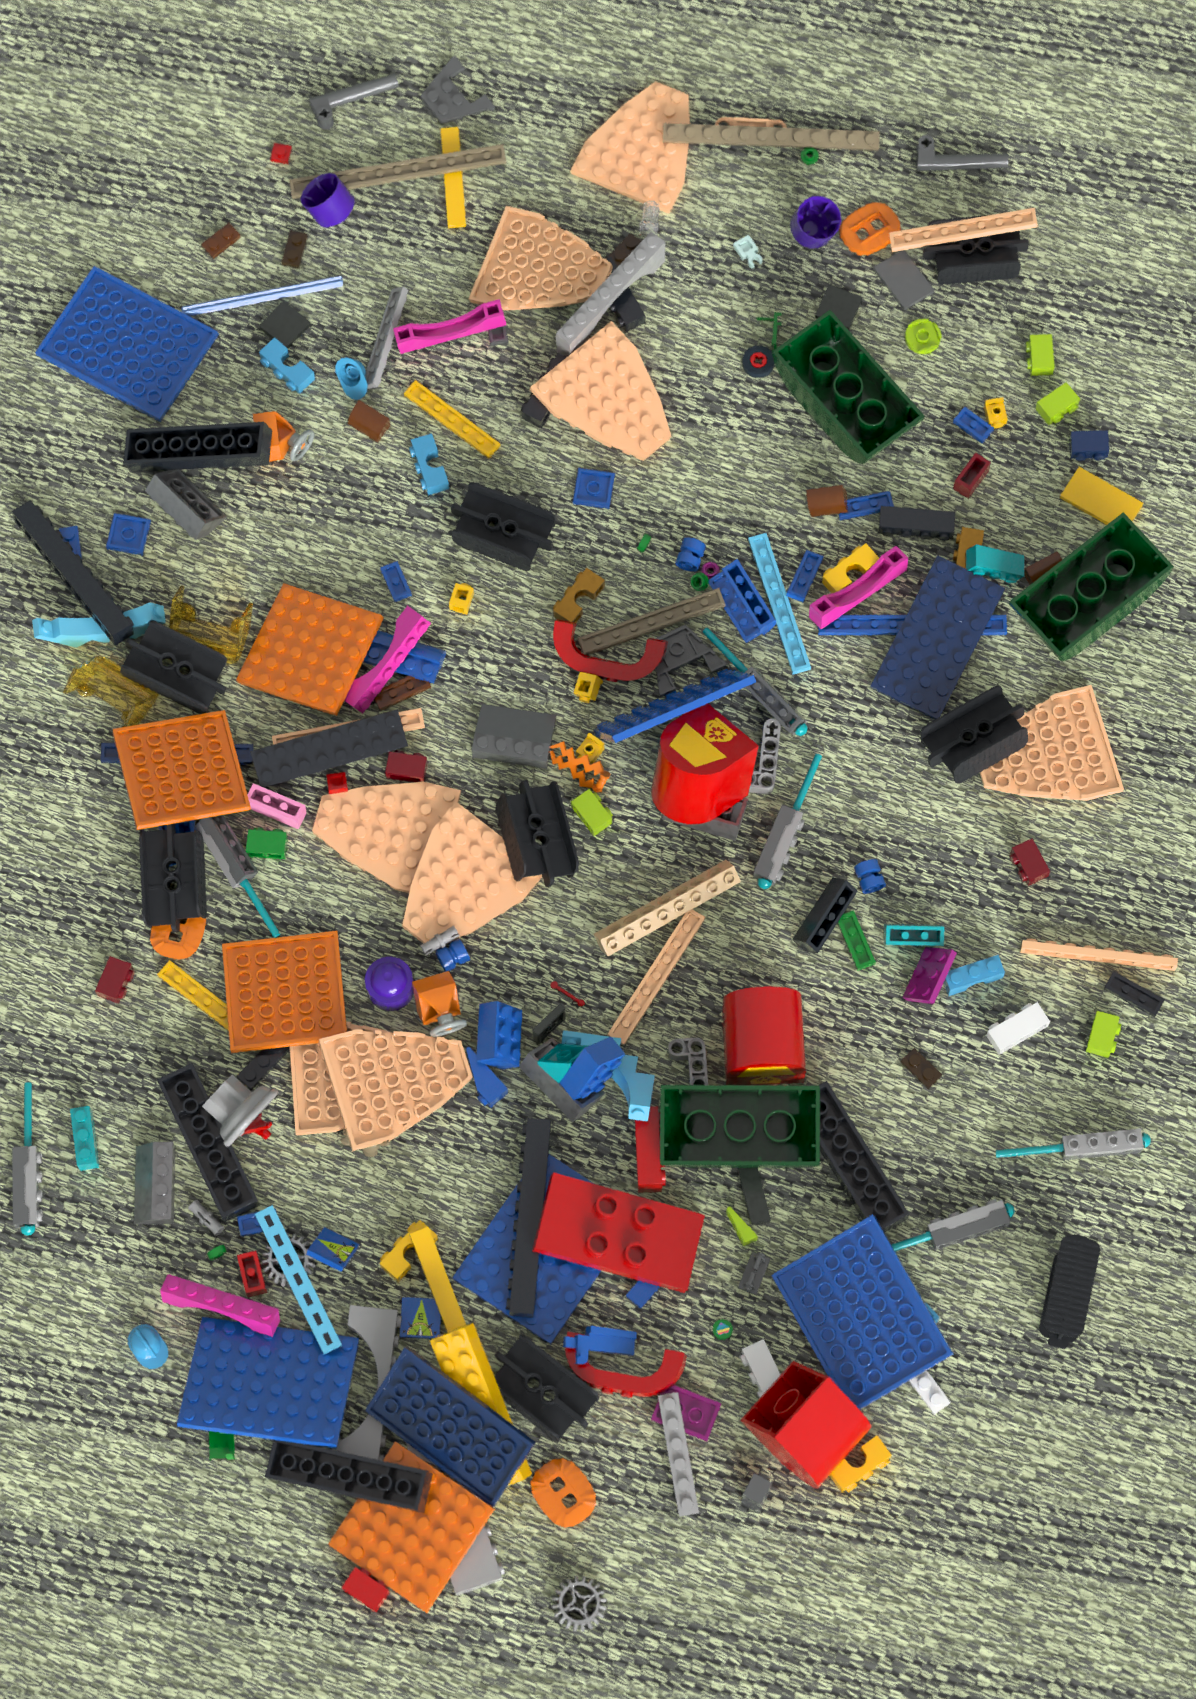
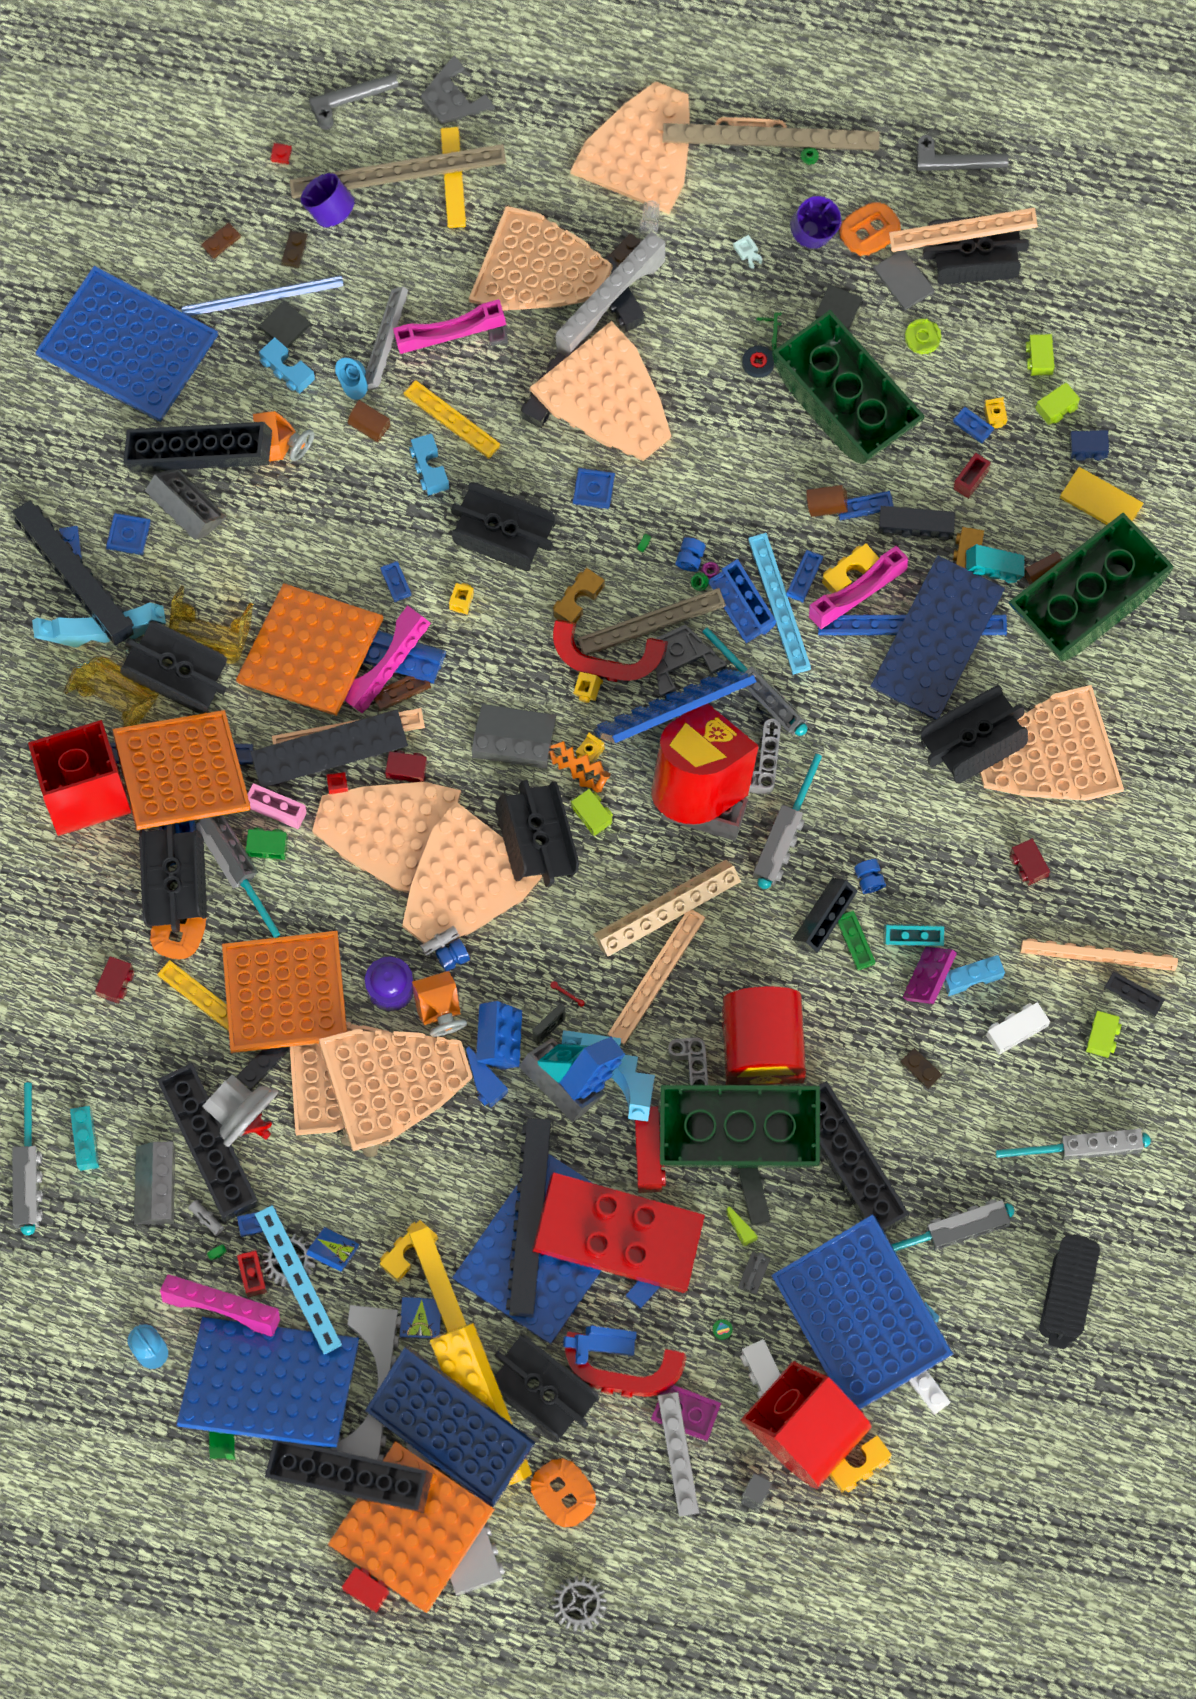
none -> red brick [28,720,132,836]

